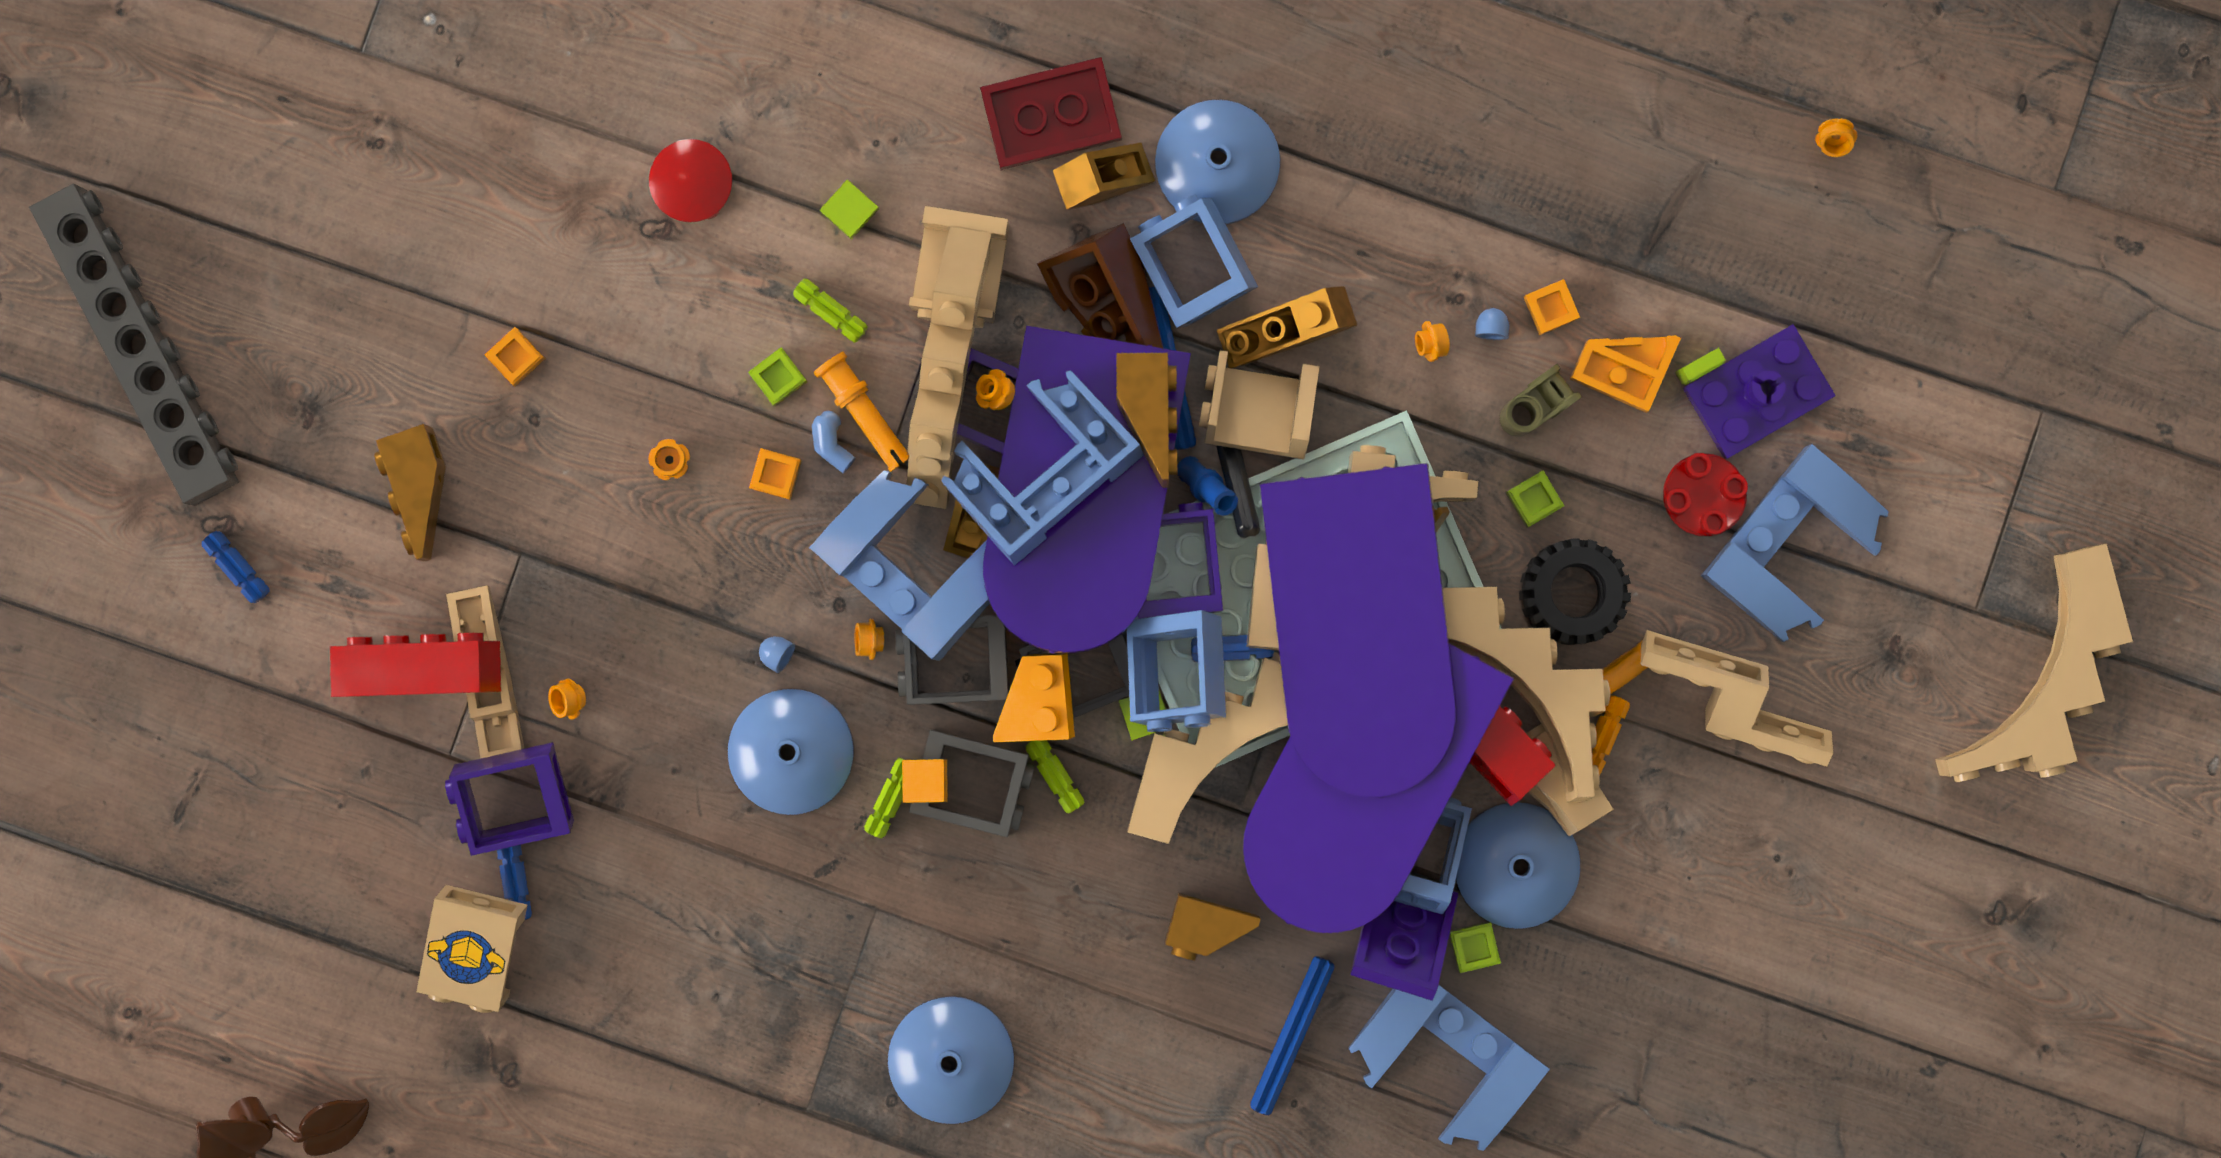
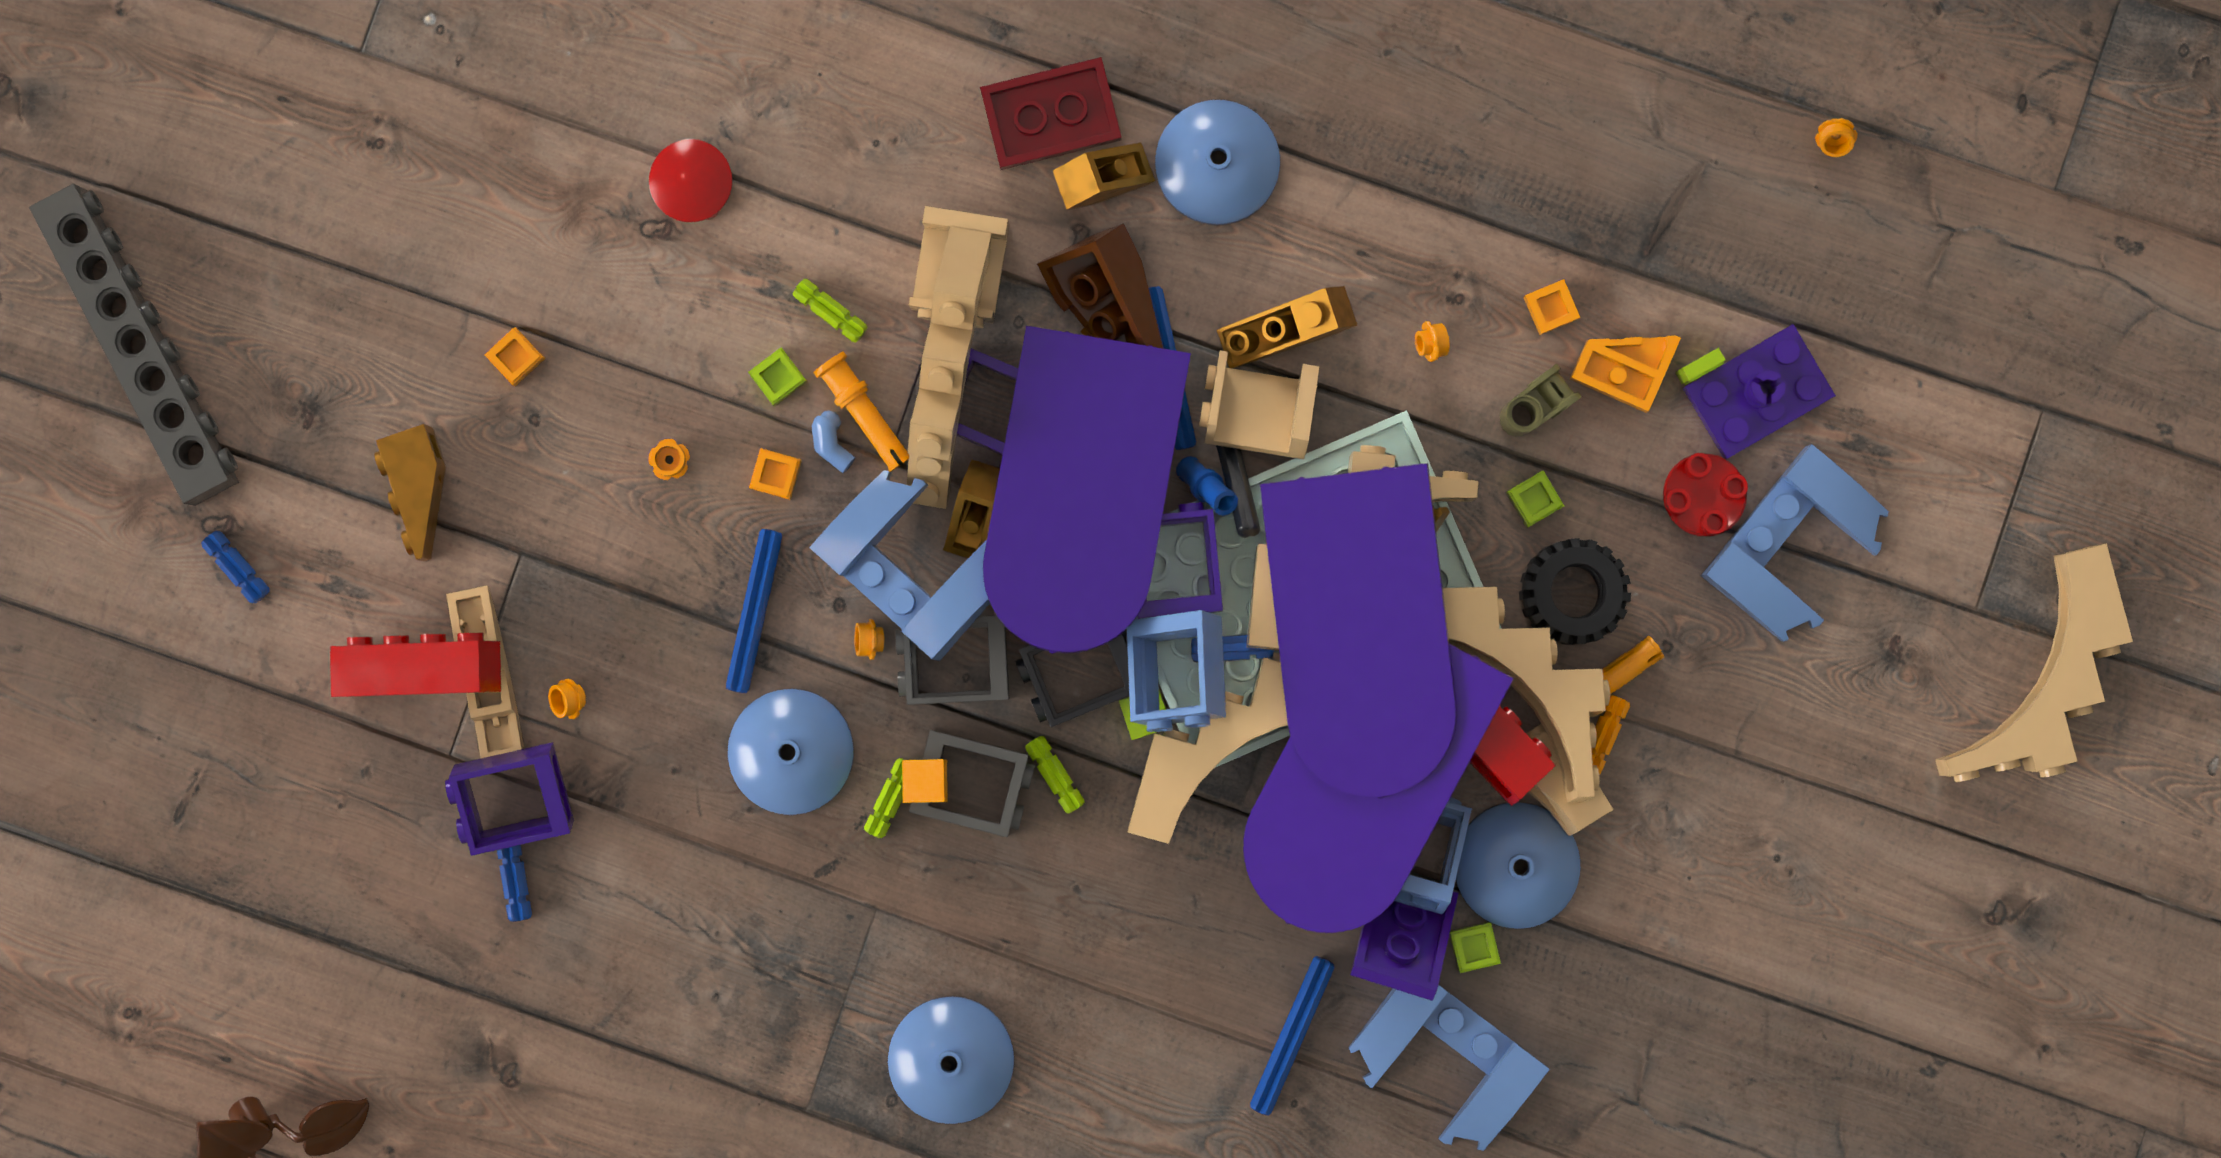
tan panel [416,885,528,1013] -> none
medium blue hinge [759,636,795,673] -> none
lime tile [820,179,879,240] -> none
medium blue wedge [941,370,1143,566] -> none
light orange plate [975,369,1015,410] -> none
light orange wing [993,653,1075,742] -> none
pearl gold slope [1116,353,1177,488] -> none
medium blue window [1130,195,1258,328] -> none
pearl gold slope [1165,893,1261,961] -> none
medium blue hinge [1475,308,1510,340] -> none
tan bracket [1641,630,1833,767] -> none
none -> blue axle [726,529,782,693]

